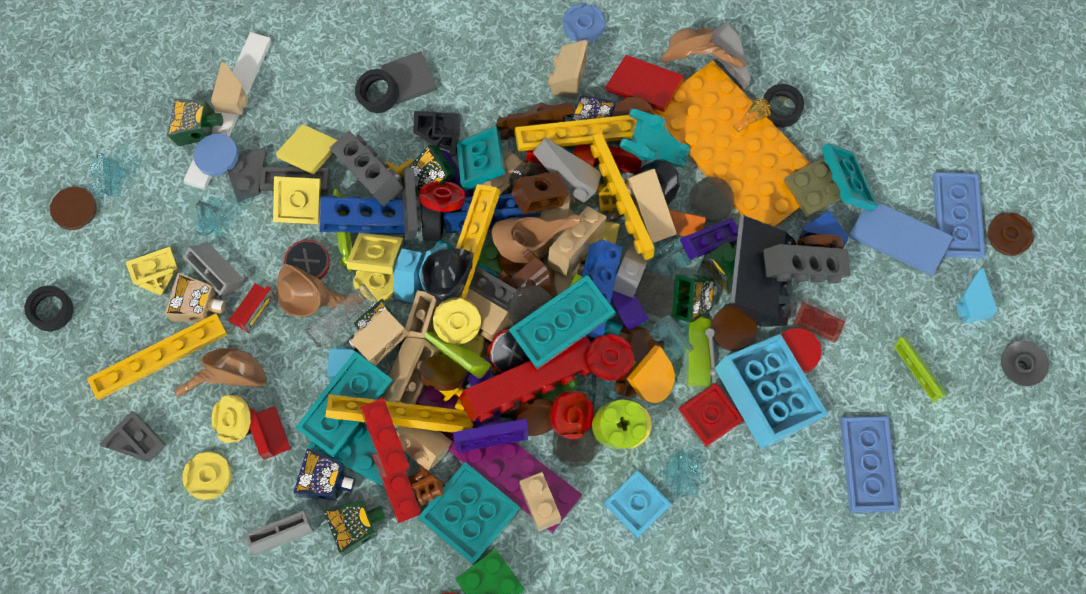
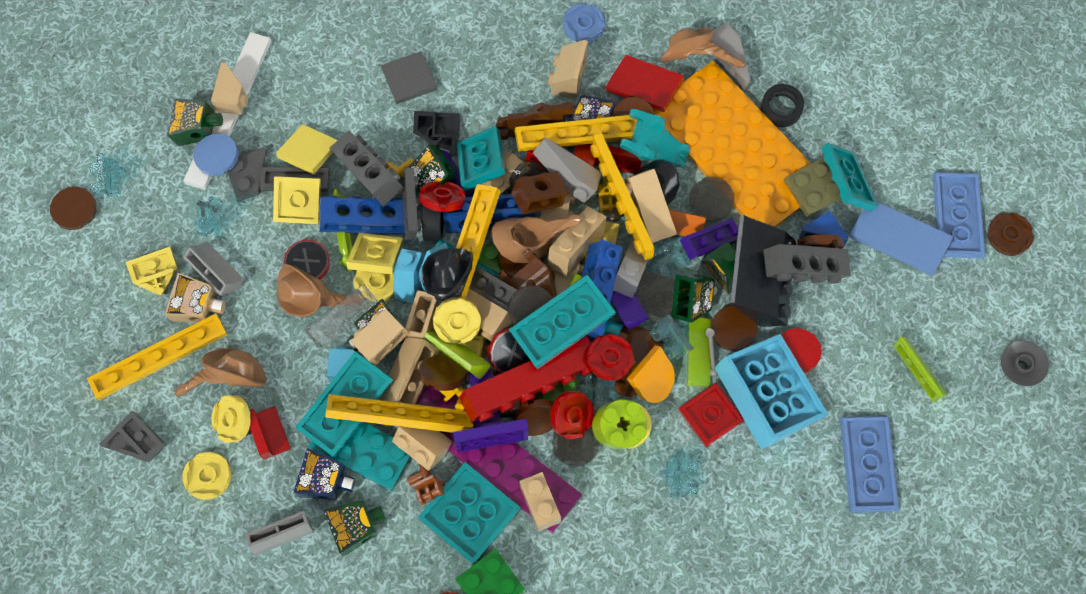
black tyre [24,285,74,332] -> none
red panel [229,283,275,334] -> none
black tyre [355,69,399,113] -> none
red bracket [360,398,421,523] -> none
medium azure tile [603,470,672,539] -> none
clear yellow cone [733,98,771,133] -> none
clear red plate [793,302,845,343] -> none
medium azure slope [956,269,998,323] -> none

